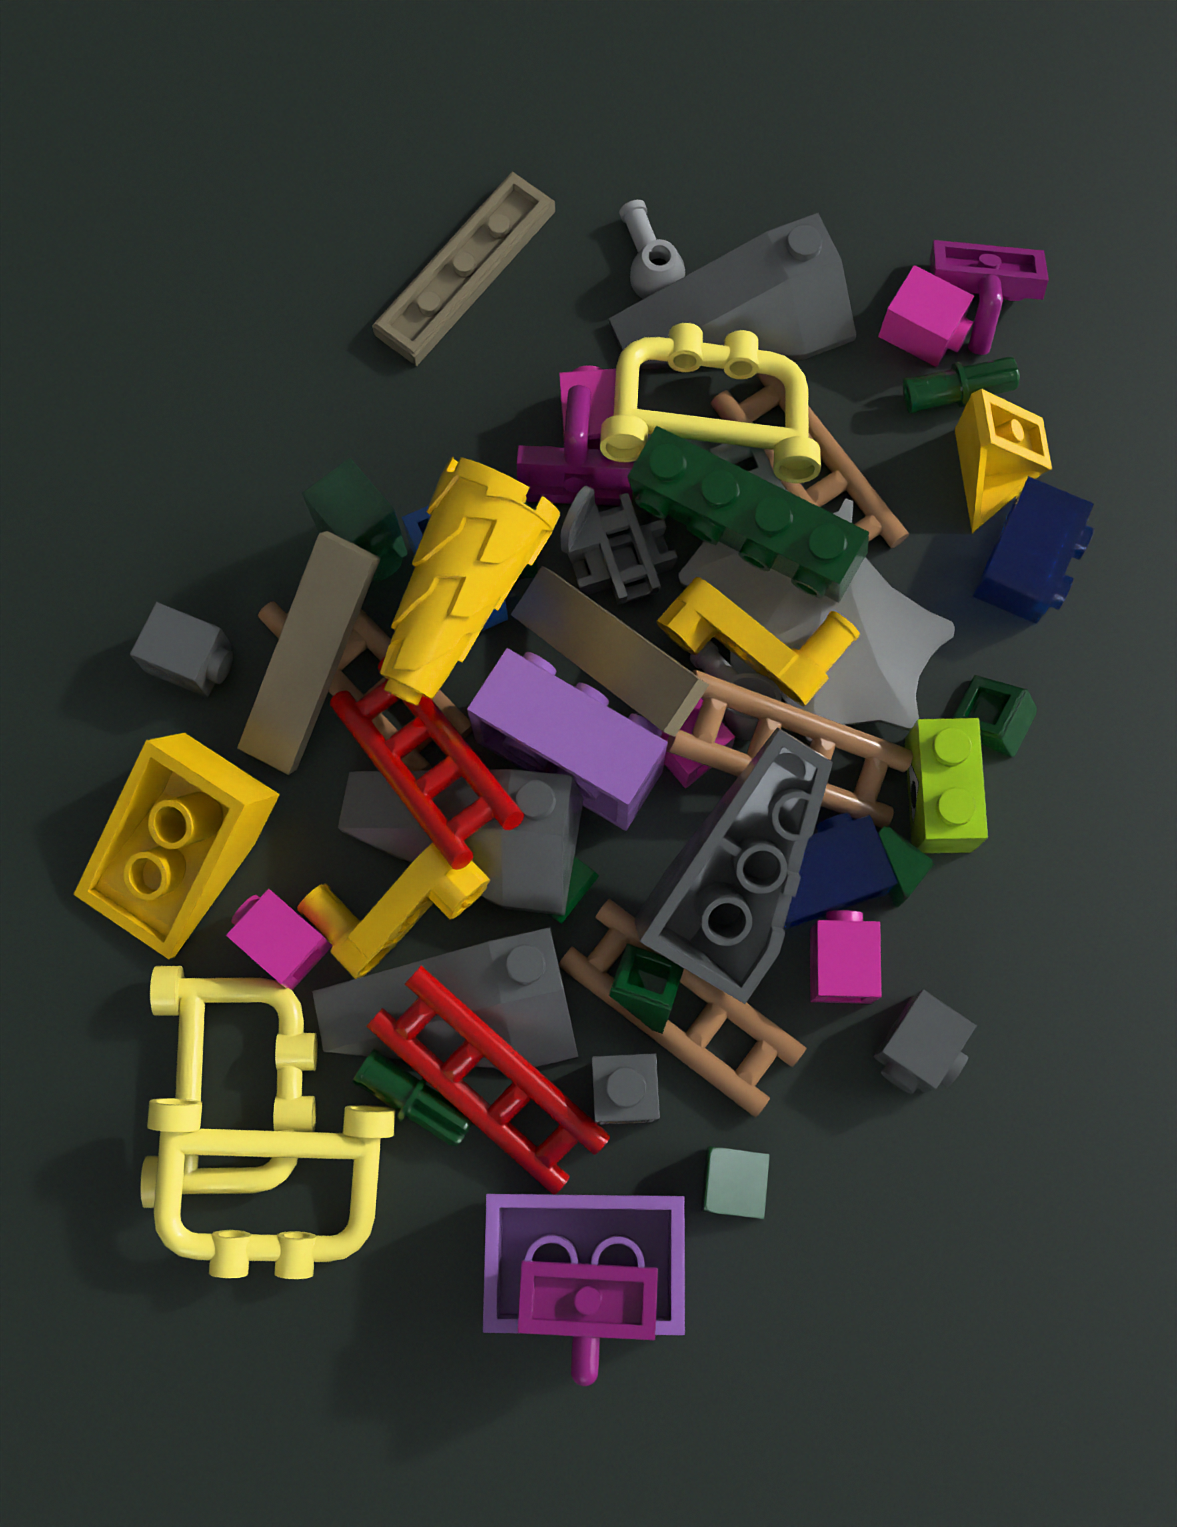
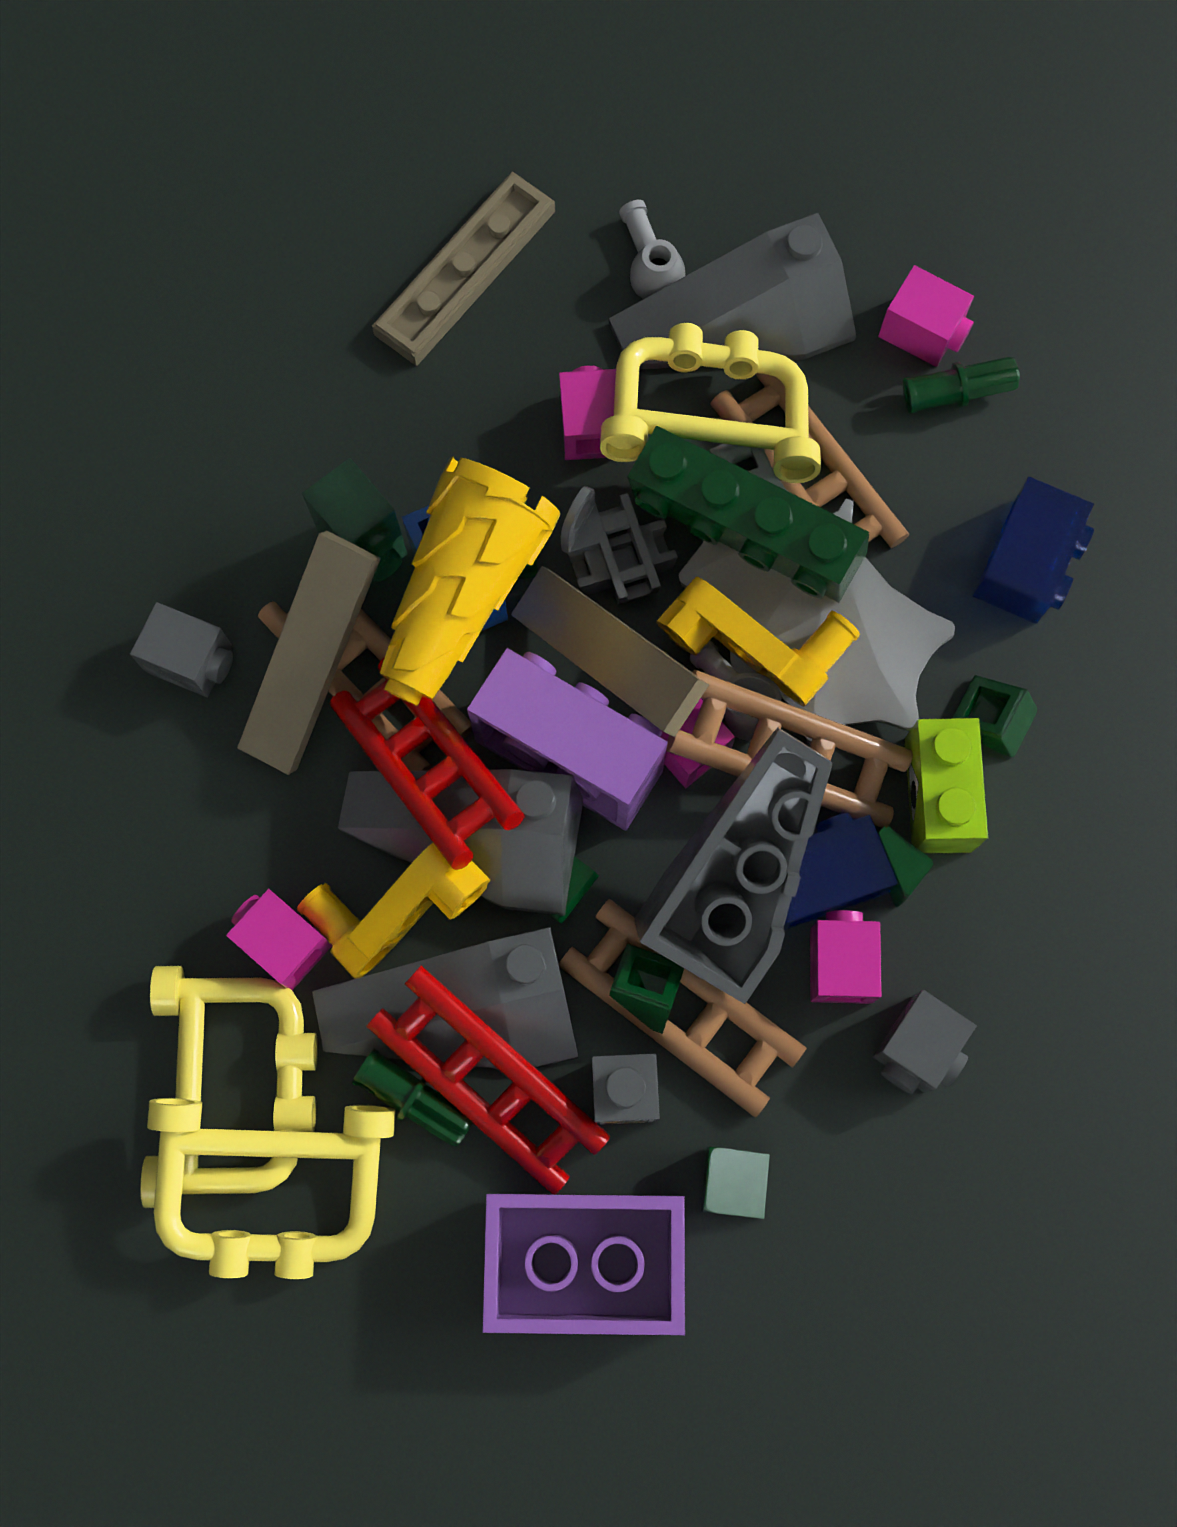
yellow slope [73,733,280,959] -> none
magenta plate [517,385,634,506] -> none
magenta plate [518,1260,658,1386] -> none
magenta plate [929,240,1049,355] -> none
yellow slope [955,389,1052,533] -> none

